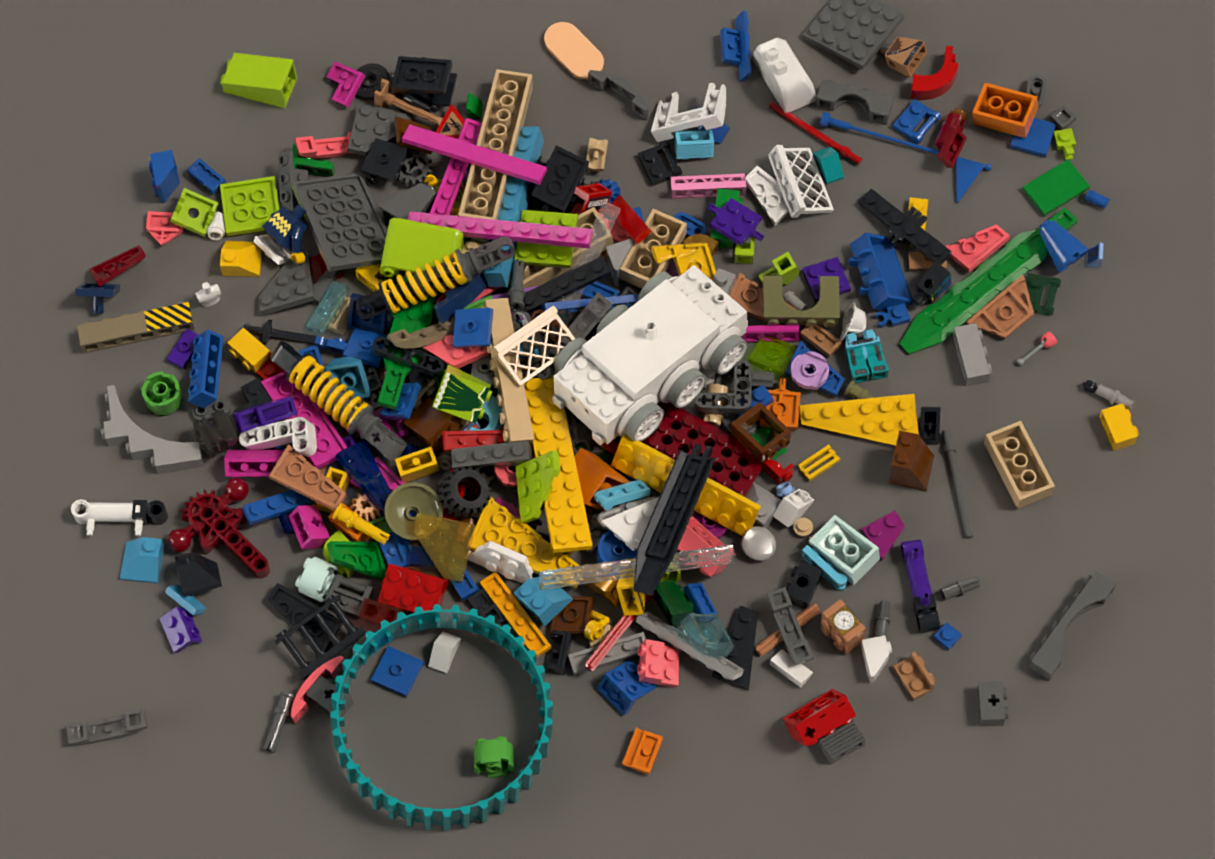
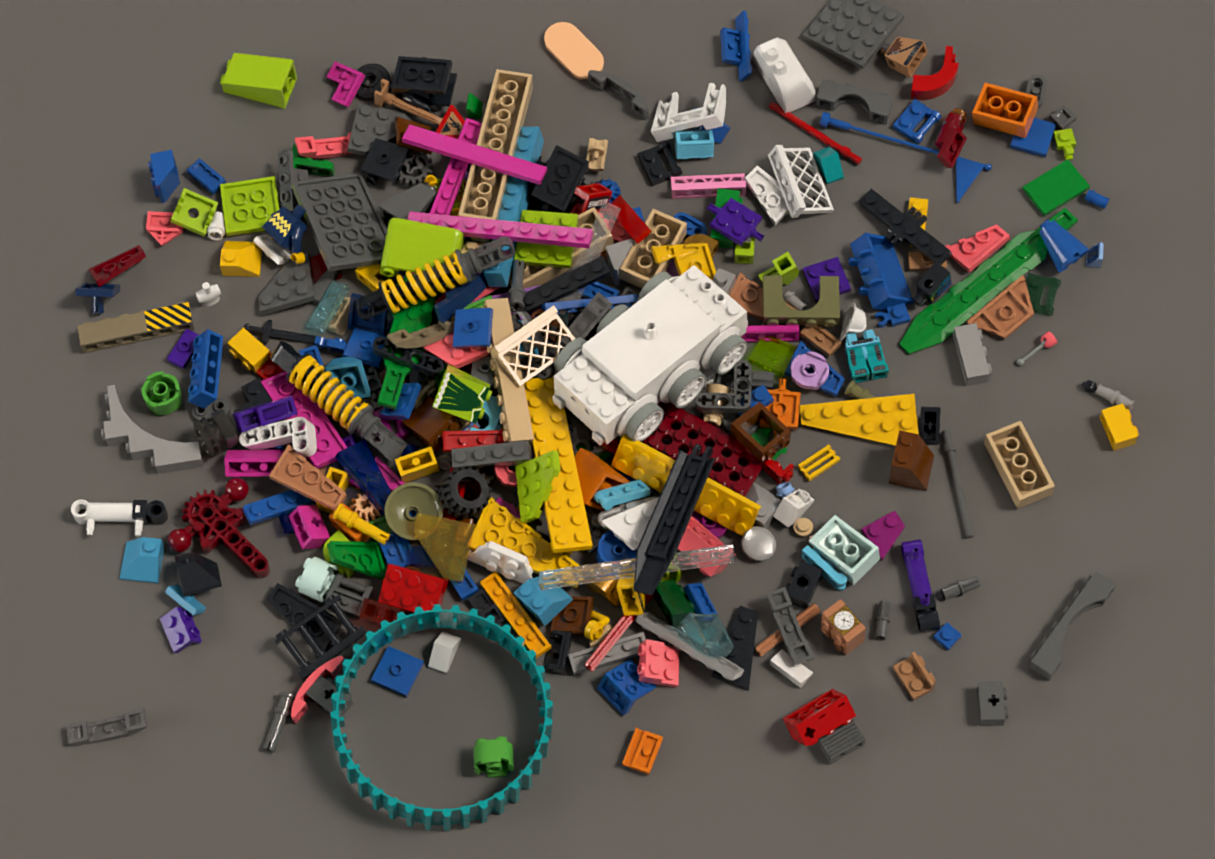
white slope [861,635,892,683] -> none

